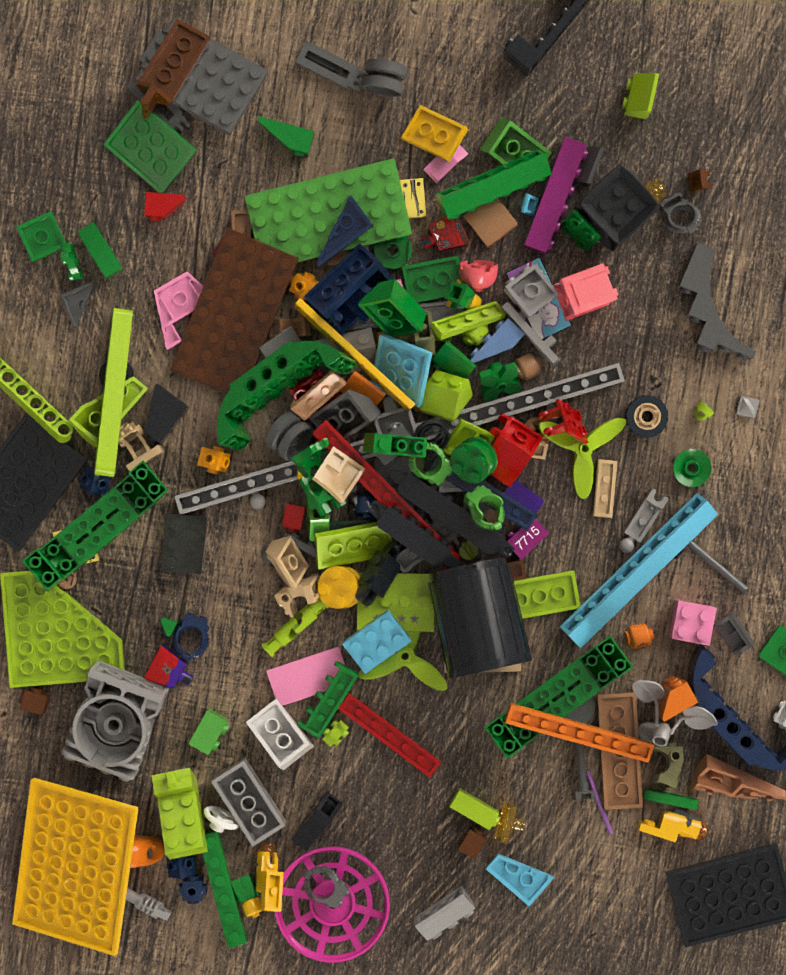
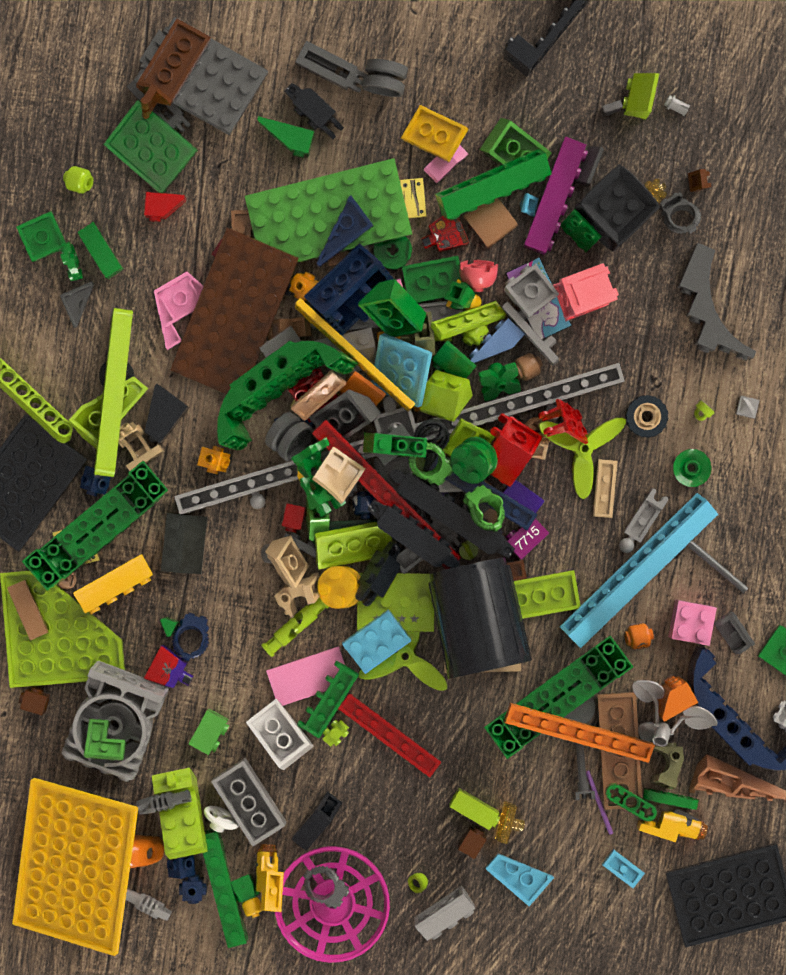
none -> medium nougat tile [7,580,49,640]
none -> lime head [63,166,93,194]
none -> yellow slope [73,554,153,615]
none -> bright green tile [84,719,126,761]
none -> dark grey hinge [136,790,192,815]
none -> black hinge [285,83,344,140]
none -> lime piece [408,873,428,893]
none -> flat silver tile [601,100,623,116]
none -> medium azure plate [602,849,645,888]
none -> green beam [605,783,657,821]
none -> light grey pin [664,95,690,116]

